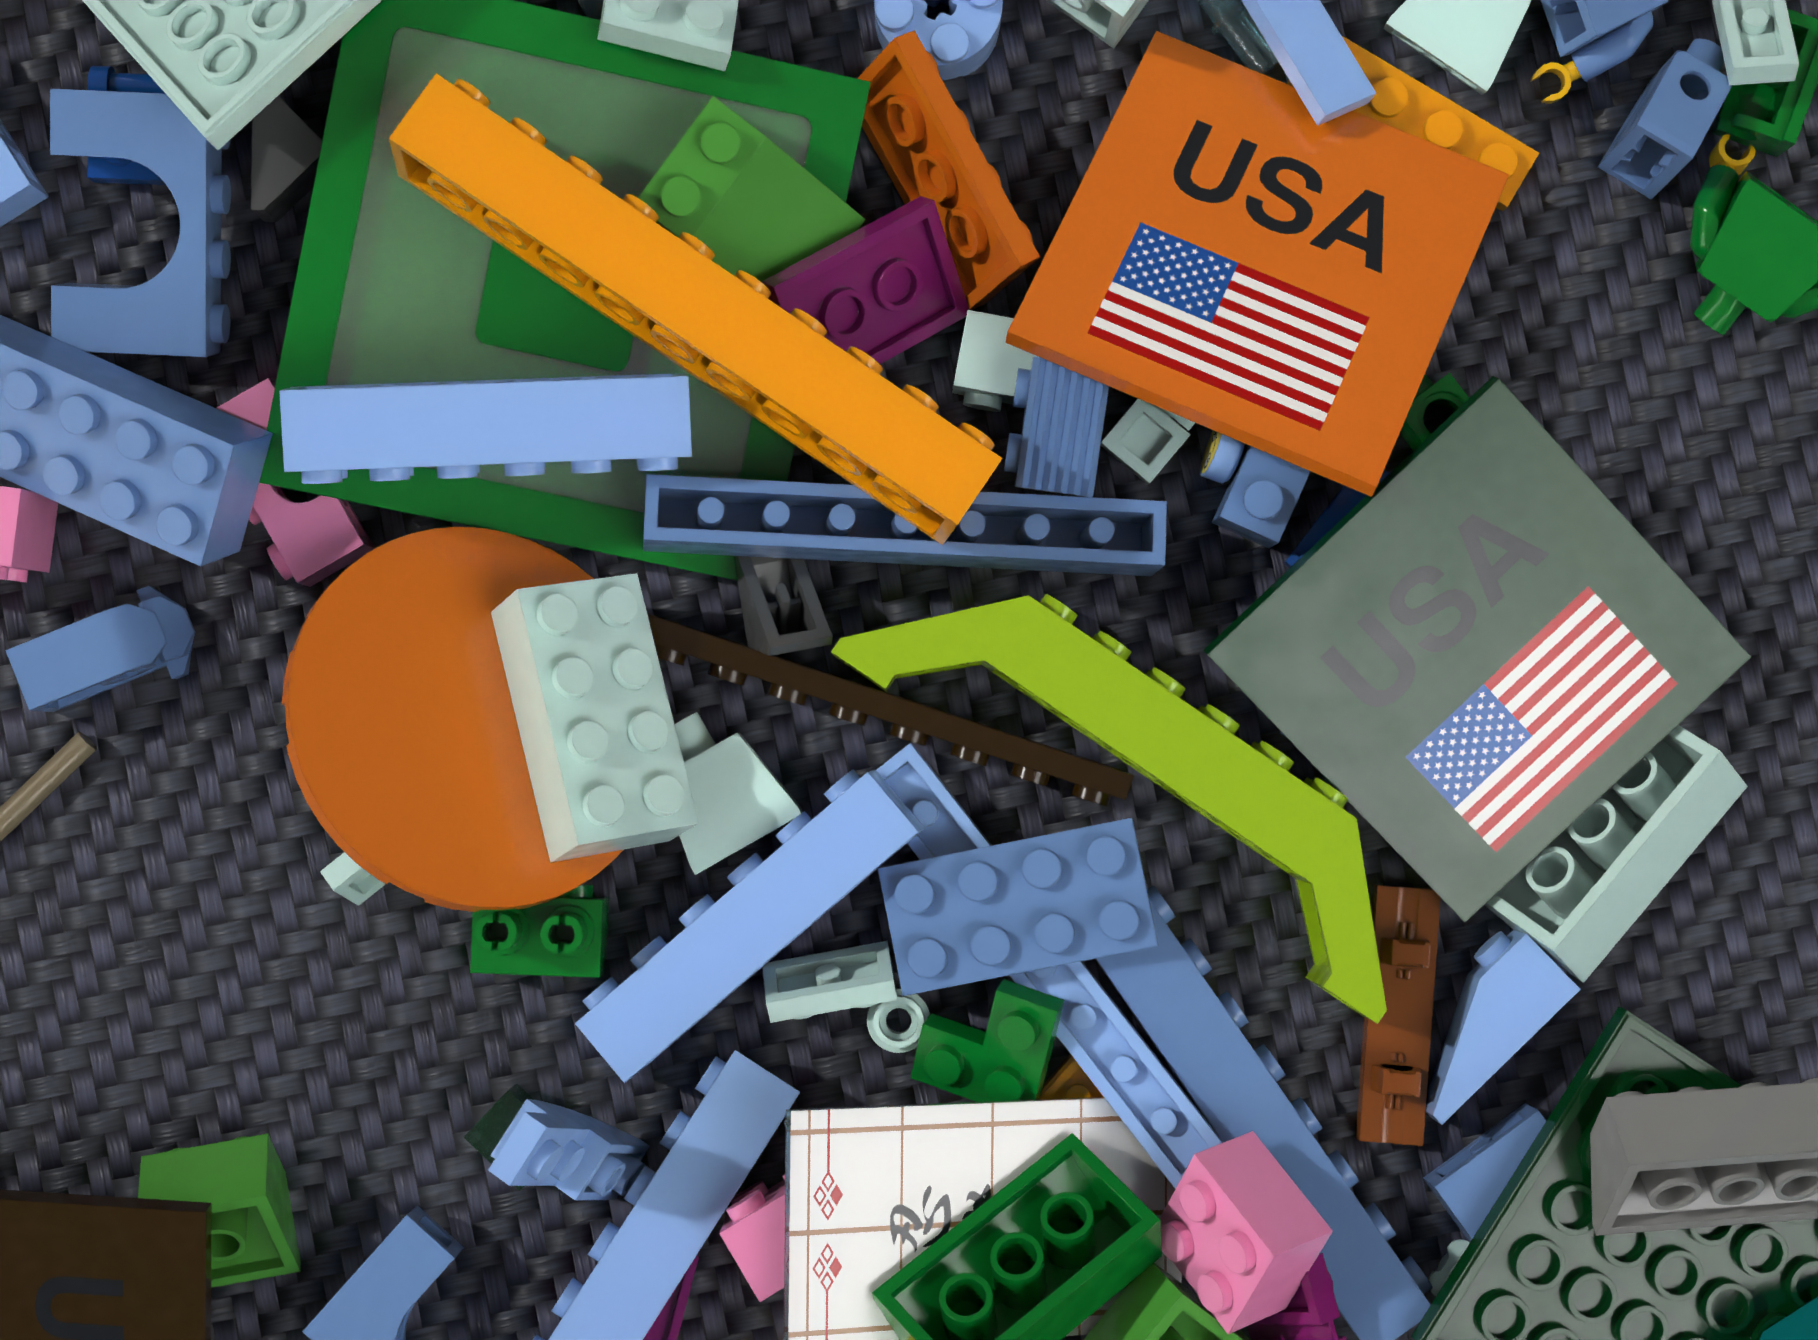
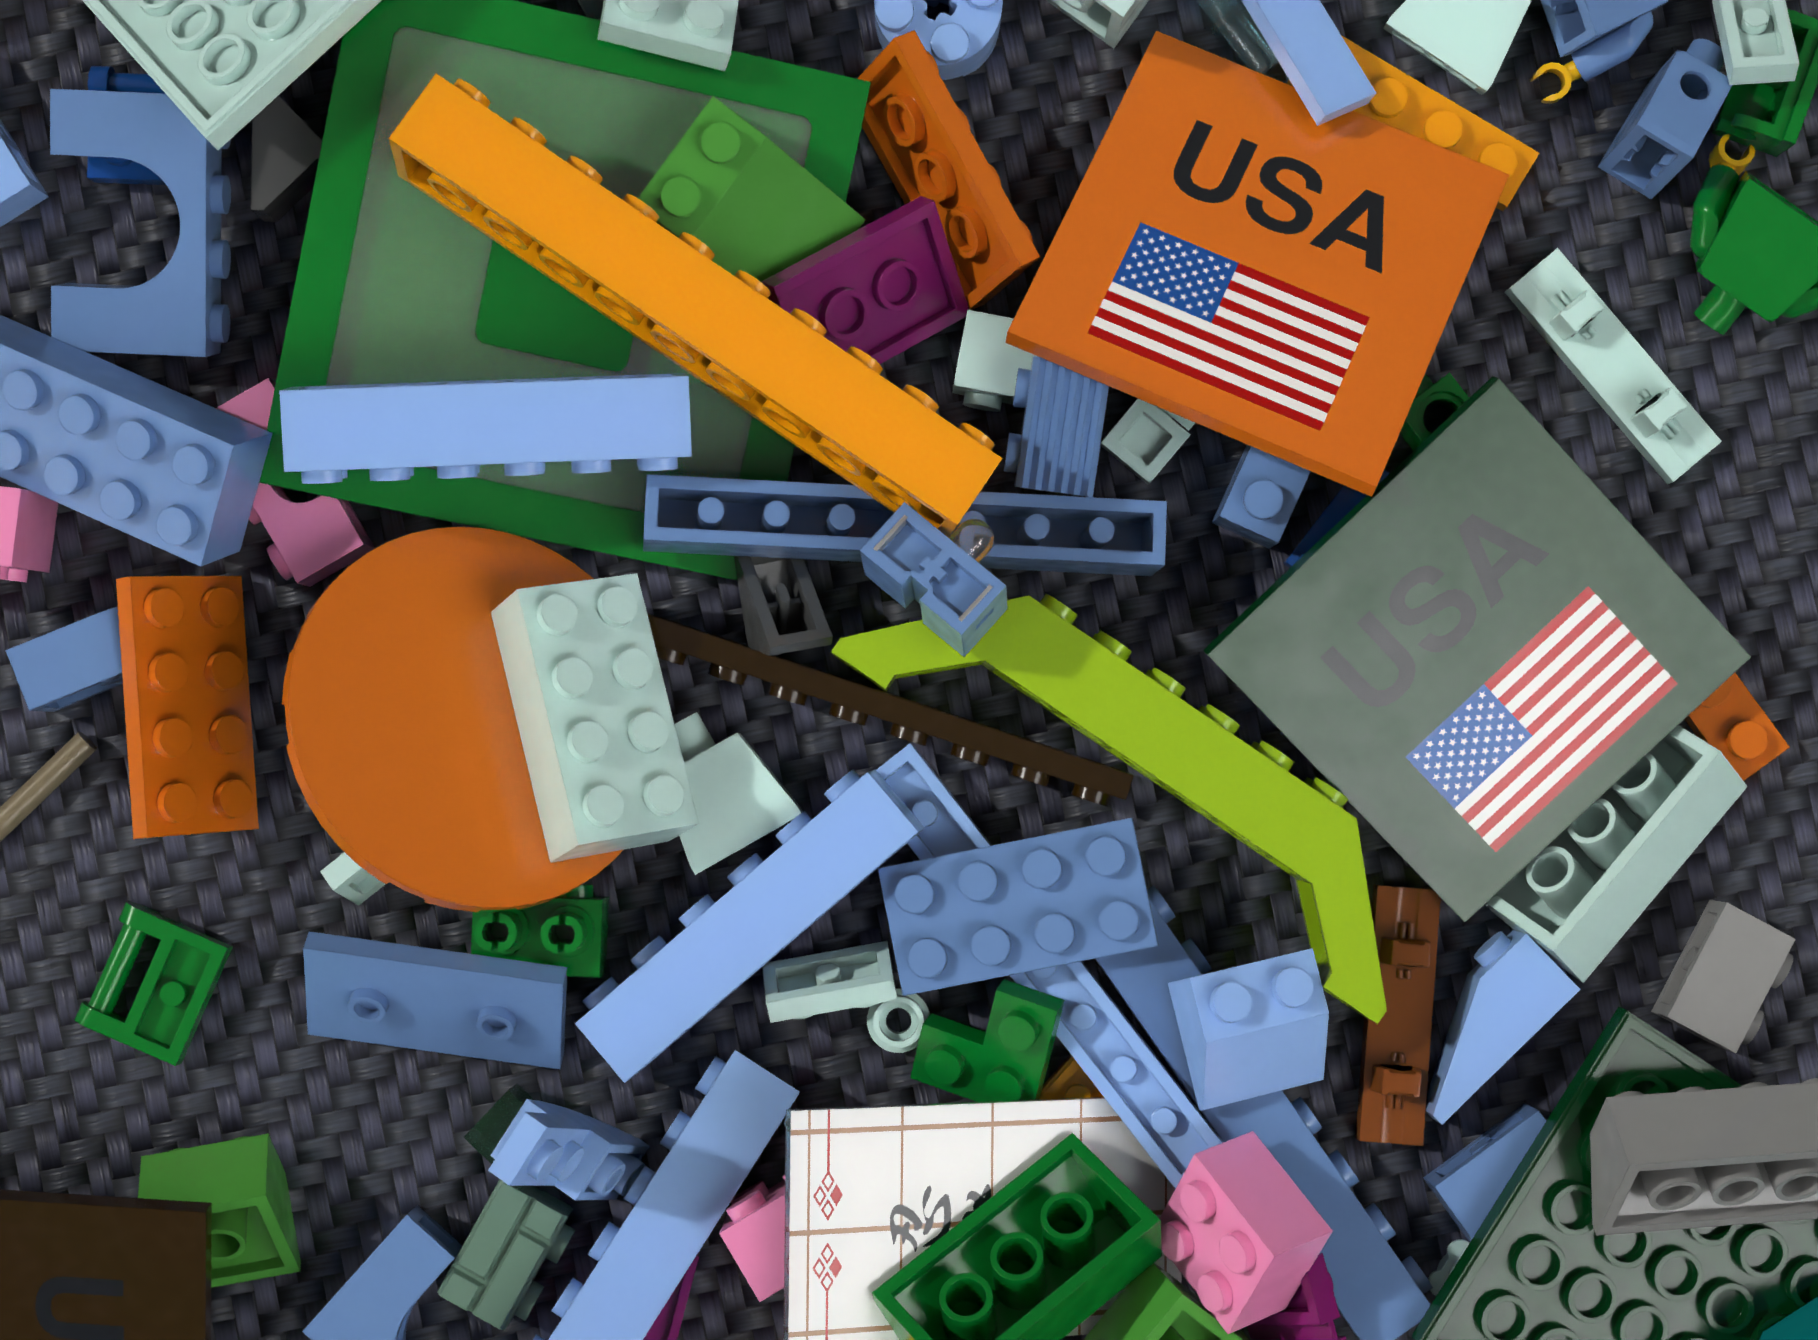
light blue tile [1200,430,1245,484] -> none
none -> green plate [74,901,233,1066]
none -> orange plate [116,576,259,839]
none -> medium blue plate [303,932,567,1069]
none -> sand green brick [437,1179,576,1331]
none -> medium blue piece [860,502,1008,657]
none -> light blue slope [1168,948,1329,1111]
none -> light aqua hinge [1505,248,1722,484]
none -> light grey brick [1651,900,1796,1053]
none -> orange plate [1684,672,1790,781]

